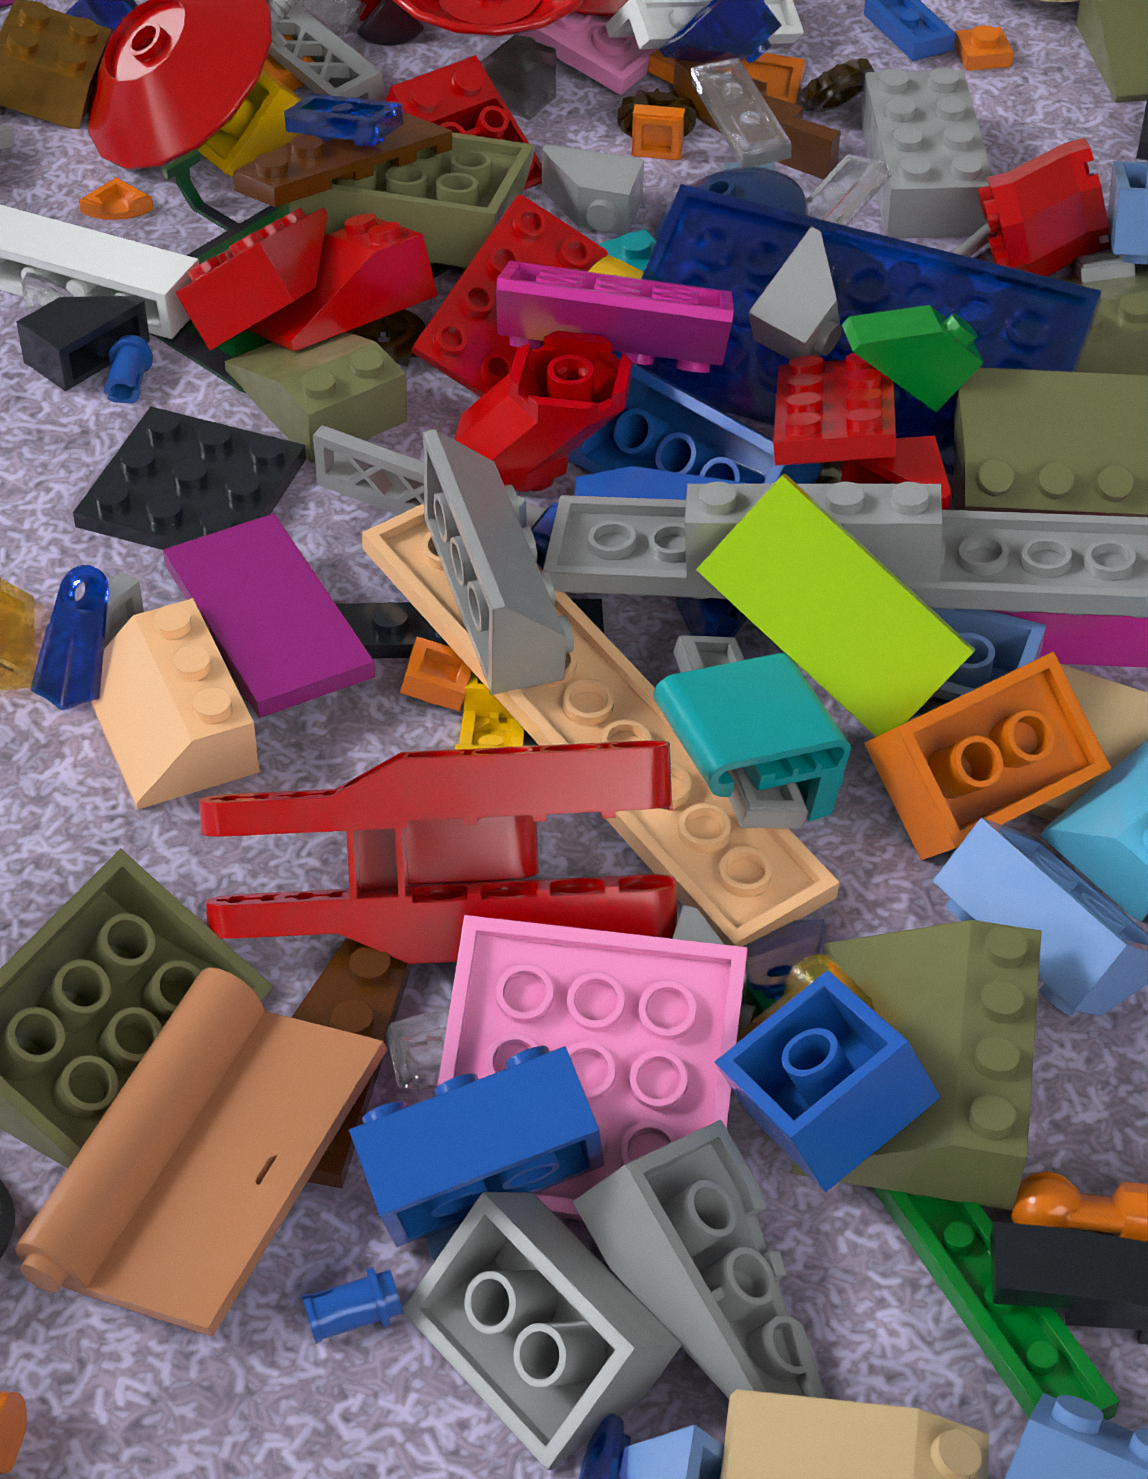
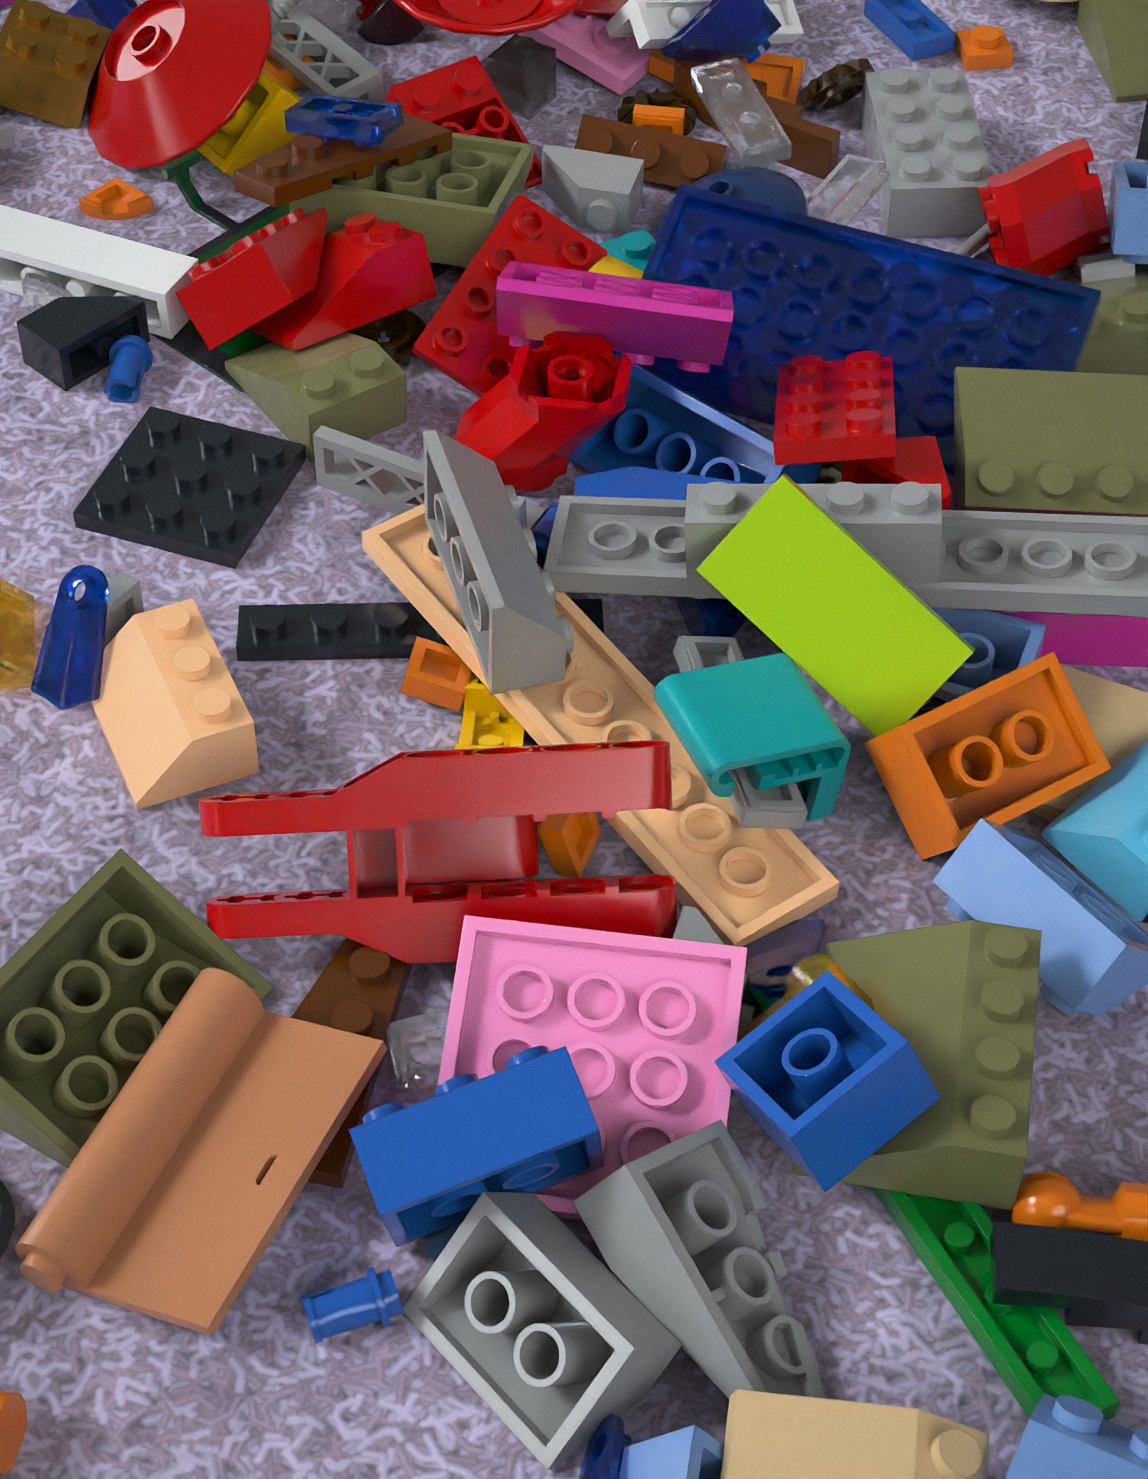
magenta tile [163,513,375,718] -> none
light grey slope [748,227,842,360] -> none
green slope [842,305,984,412] -> none
none -> orange plate [538,812,602,878]
none -> reddish brown plate [574,114,731,191]

